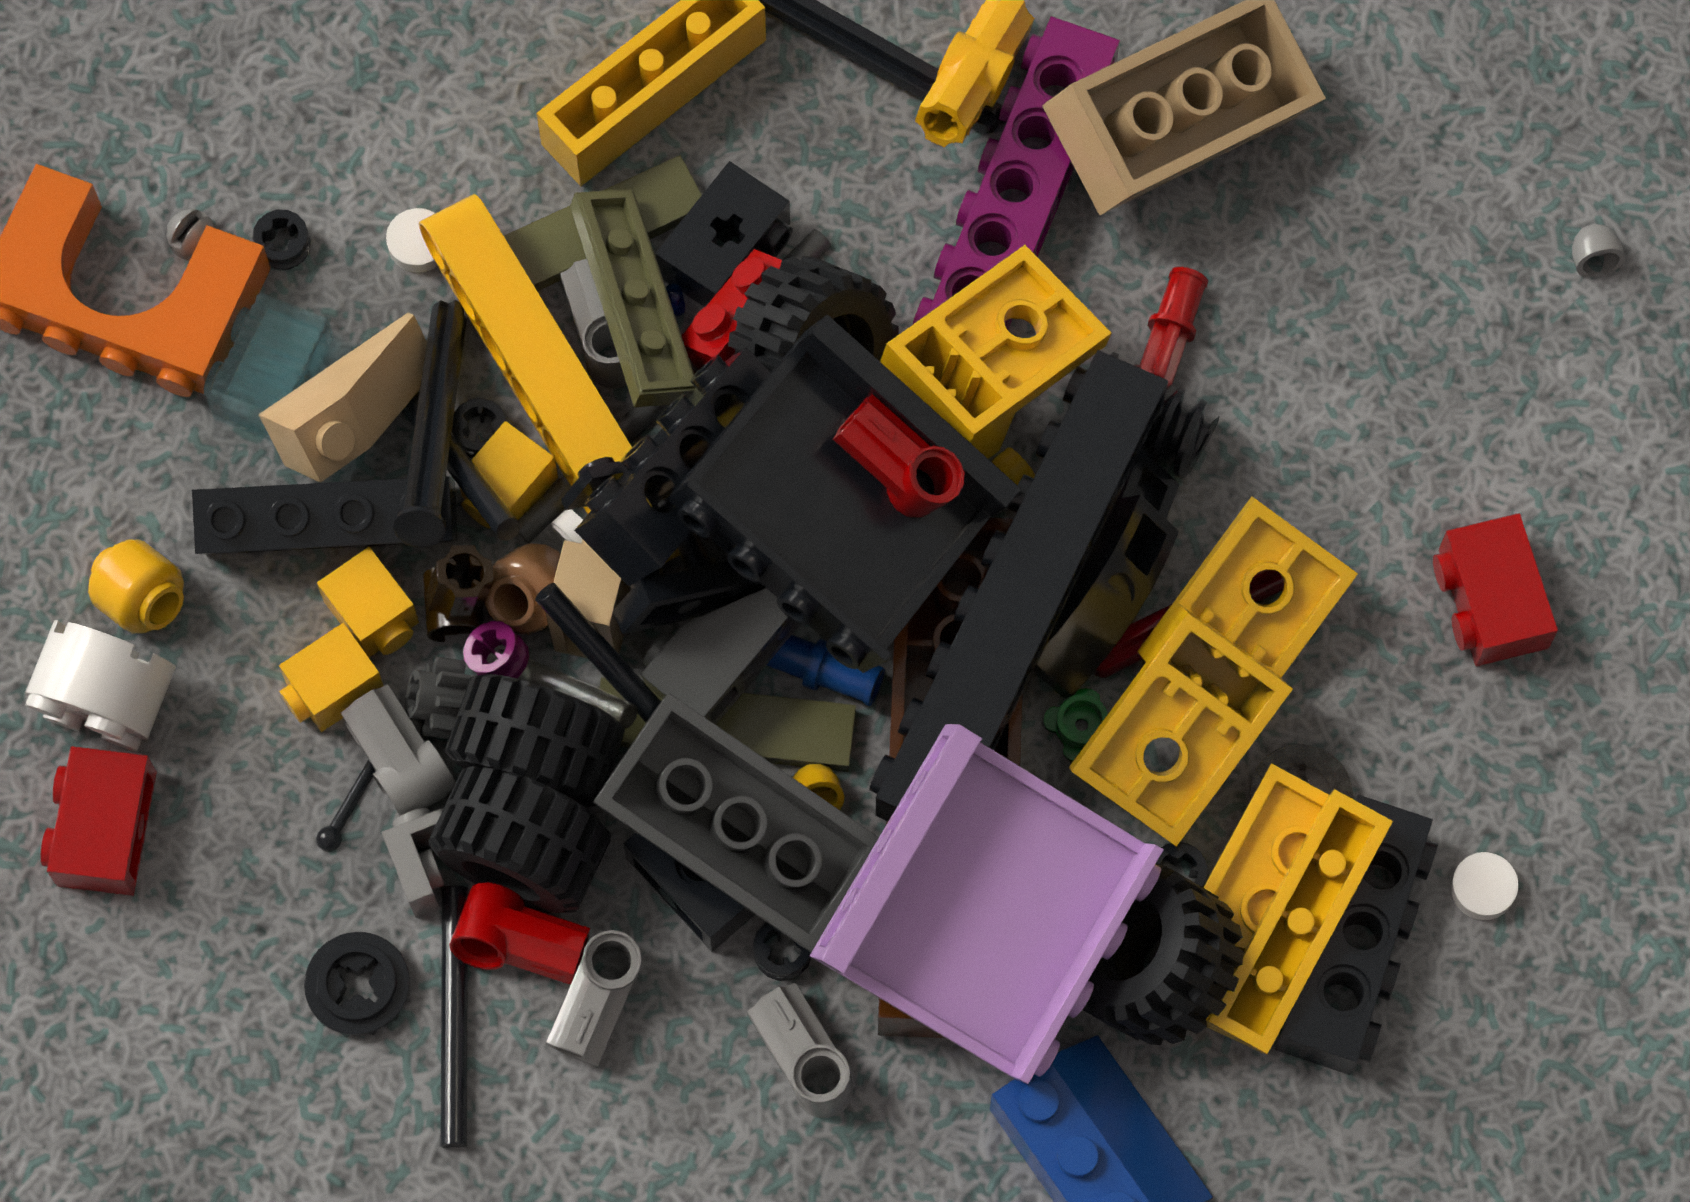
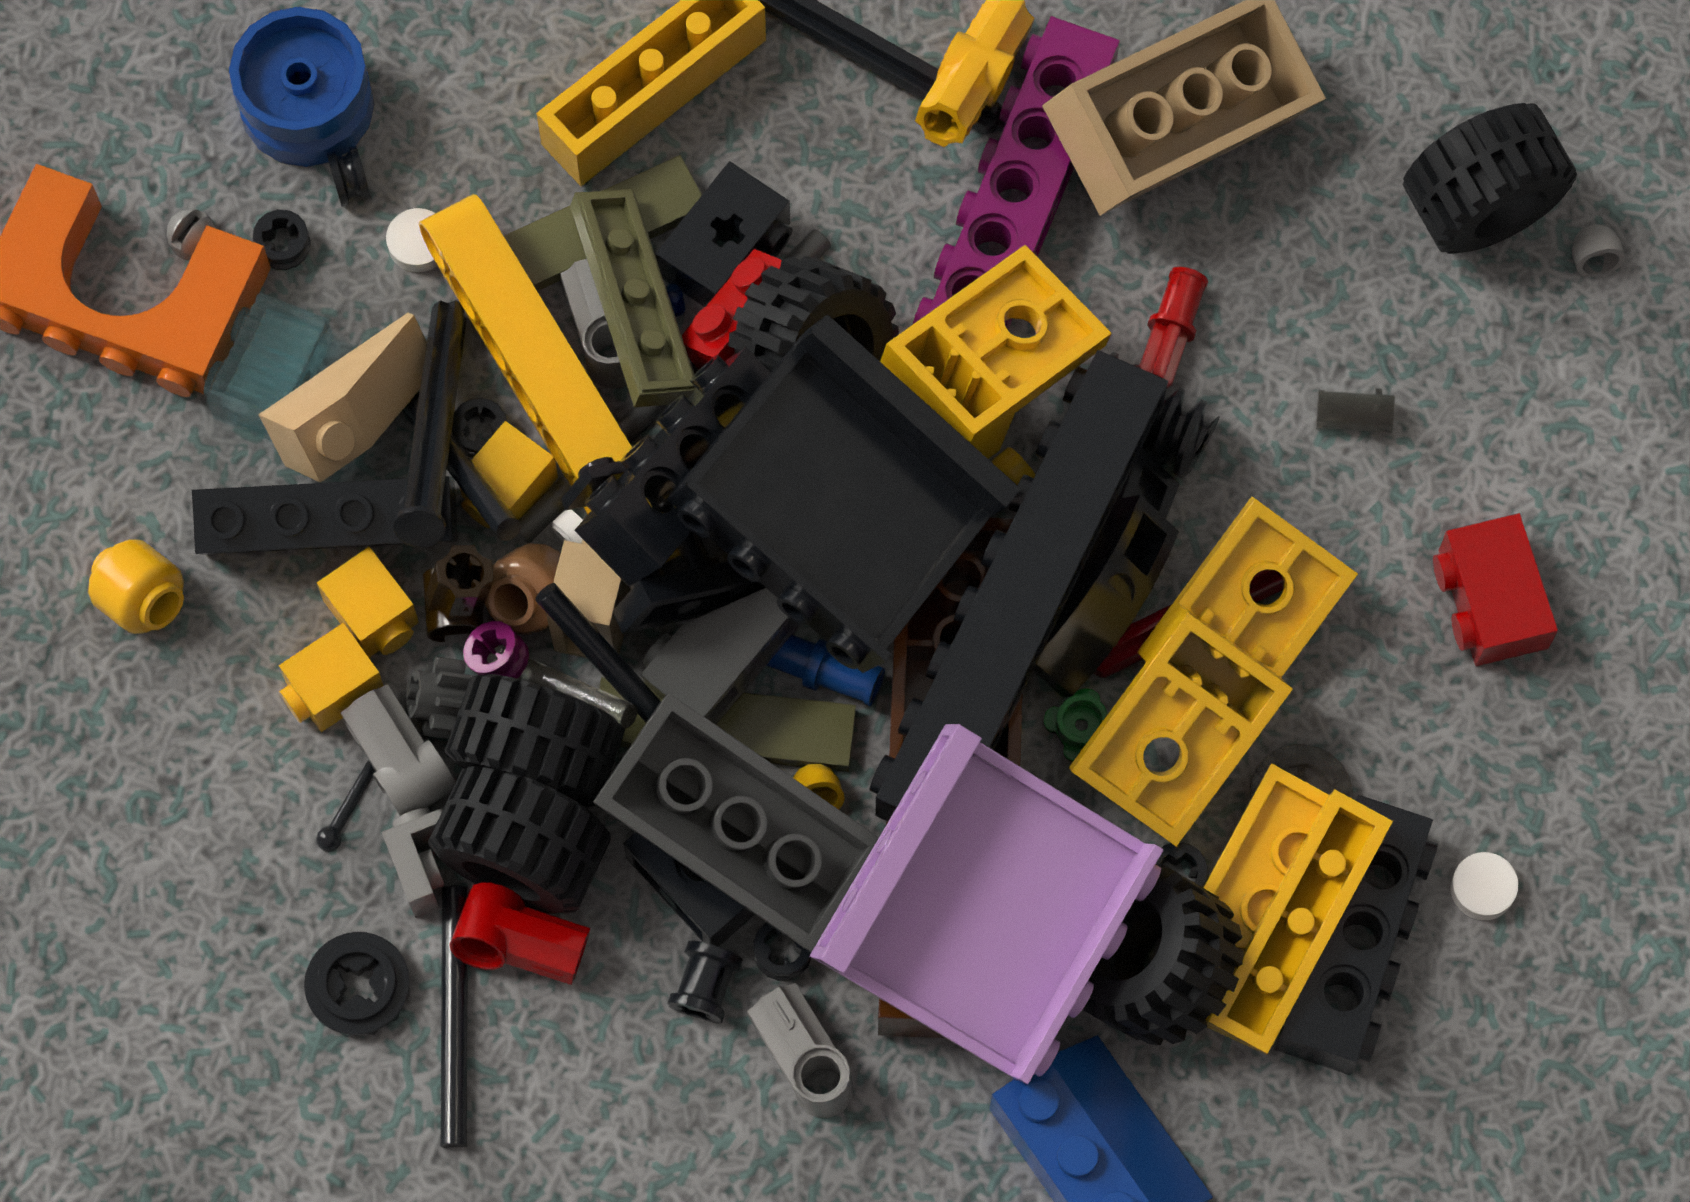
white brick [25,620,176,752] -> none
red brick [41,746,157,896] -> none
light grey piece [545,930,642,1067] -> none
red piece [833,394,965,518] -> none
none -> blue wheel [229,7,375,167]
none -> black bush [327,146,371,207]
none -> black bush [667,941,743,1024]
none -> clear smoke pin [1316,388,1395,438]
none -> black tyre [1403,103,1577,254]

